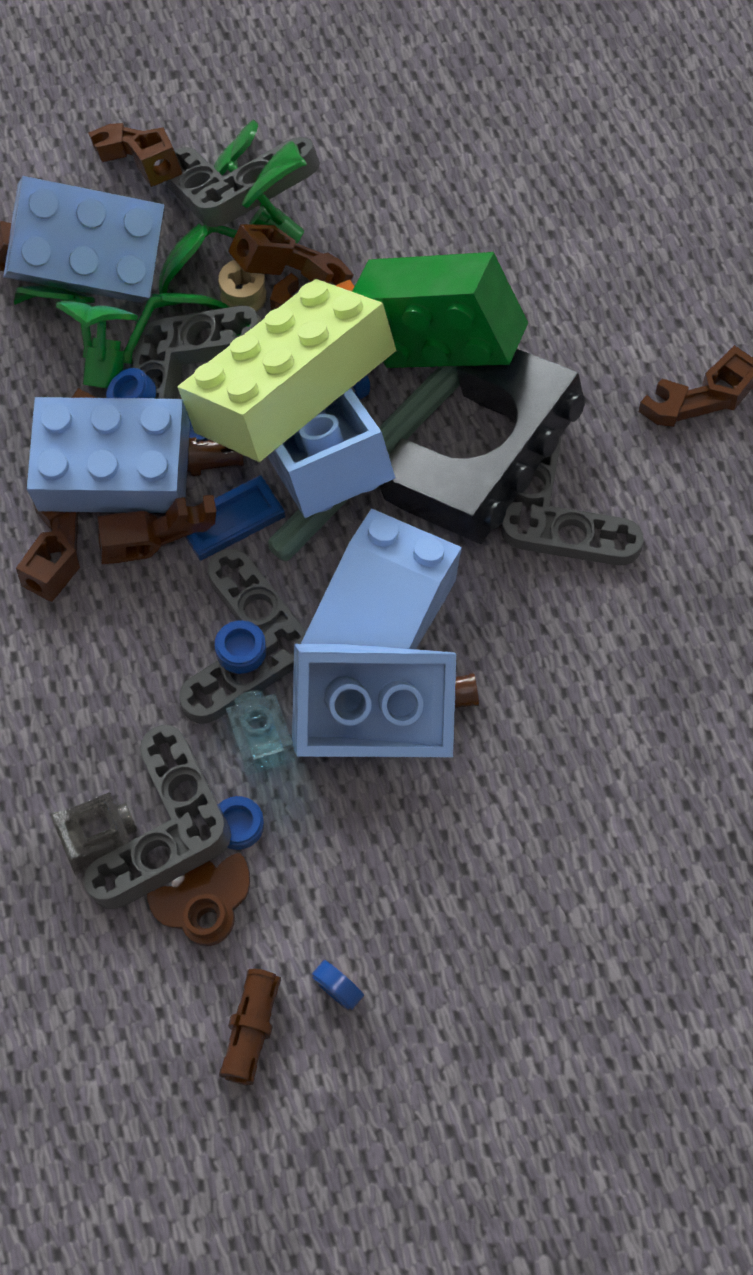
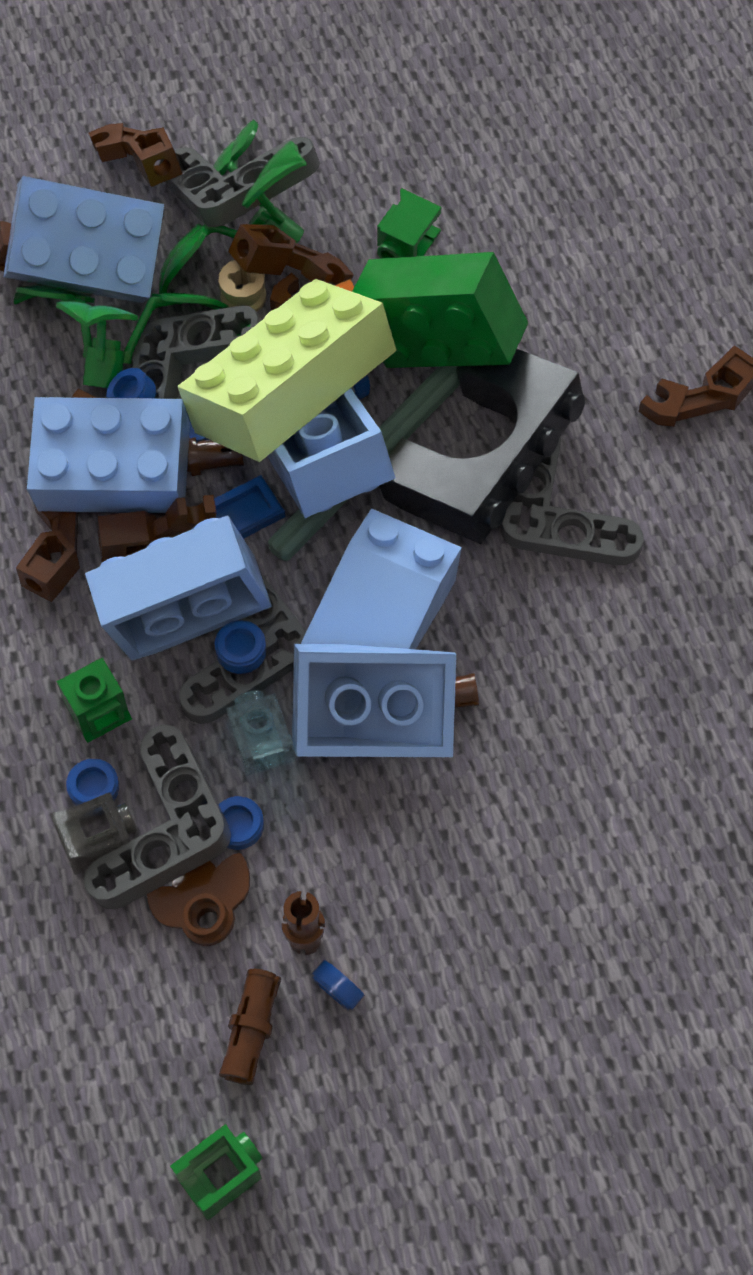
none -> green window [56,657,132,743]
none -> blue tile [66,759,119,811]
none -> light blue brick [85,515,272,660]
none -> green window [170,1124,263,1221]
none -> reddish brown pin [282,891,325,955]
none -> green window [377,188,442,259]

